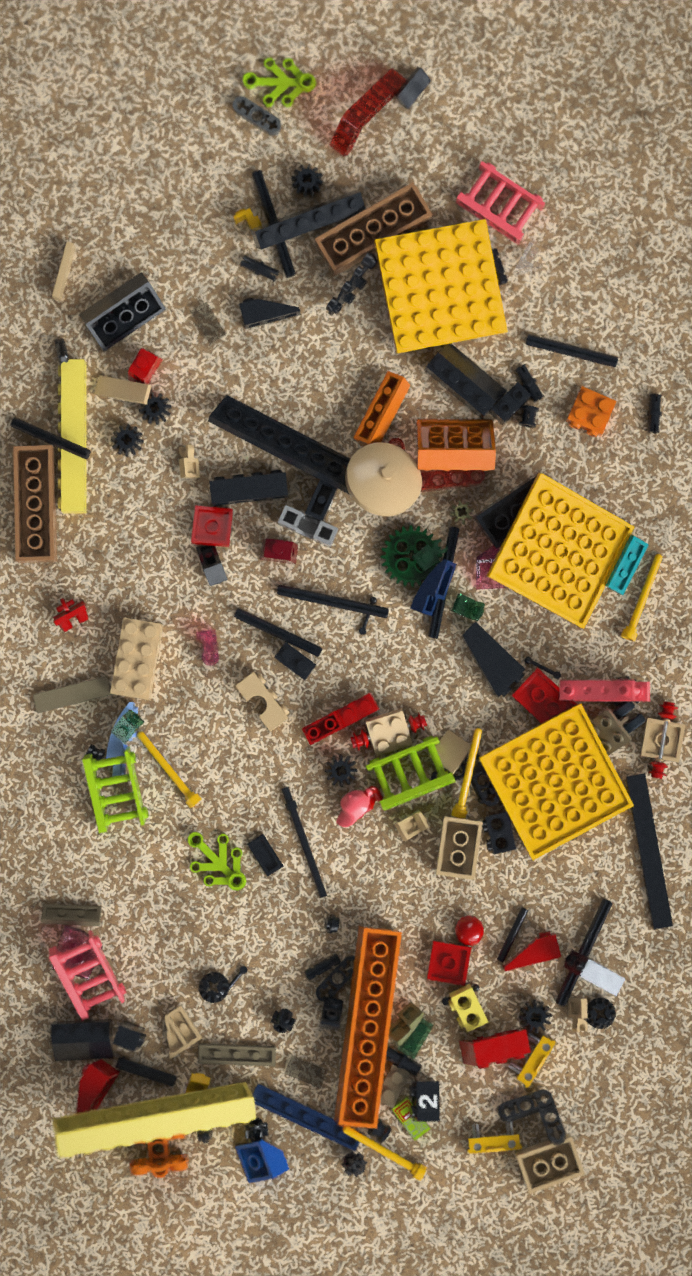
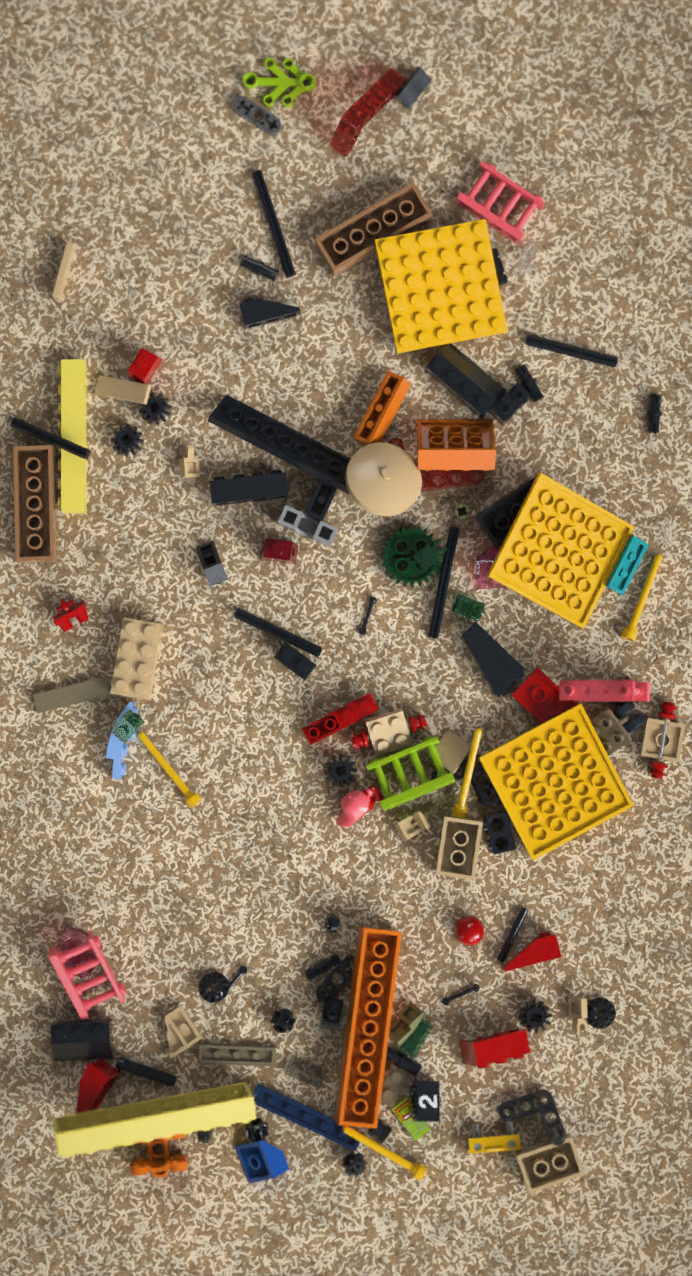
dark tan tile [41,904,102,926] -> none
black axle [54,338,69,363] -> none
black slope [79,272,166,352] -> none
lime fence [82,746,149,833] -> none
black wheel [86,744,106,760] -> none
black brick [112,1020,147,1052] -> none
yellow bracket [185,1073,210,1093] -> none
lime plant [188,832,246,891] -> none
clear smoke tile [190,302,226,344] -> none
red plate [191,505,233,547] -> none
clear pink leg [196,630,219,666] -> none
yellow bracket [233,208,262,229] -> none
tan arch [236,672,290,732] -> none
black tile [247,834,284,877] -> none
black brick [250,191,366,250] -> none
black axle [277,585,389,618] -> none
black bar [281,787,327,898] -> none
black gear [291,164,323,197] -> none
black plant [326,252,378,315] -> none
dark blue slope [410,559,457,616] -> none
red plate [427,940,472,986] -> none
light yellow brick [448,984,488,1032] -> none
yellow piece [509,1033,556,1088] -> none
black bush [519,405,539,428] -> none
black hinge [524,656,561,679] -> none
black axle [556,899,613,1007] -> none
window [563,950,625,996] -> none
orange plate [566,386,617,437] -> none
black tile [626,773,673,930] -> none

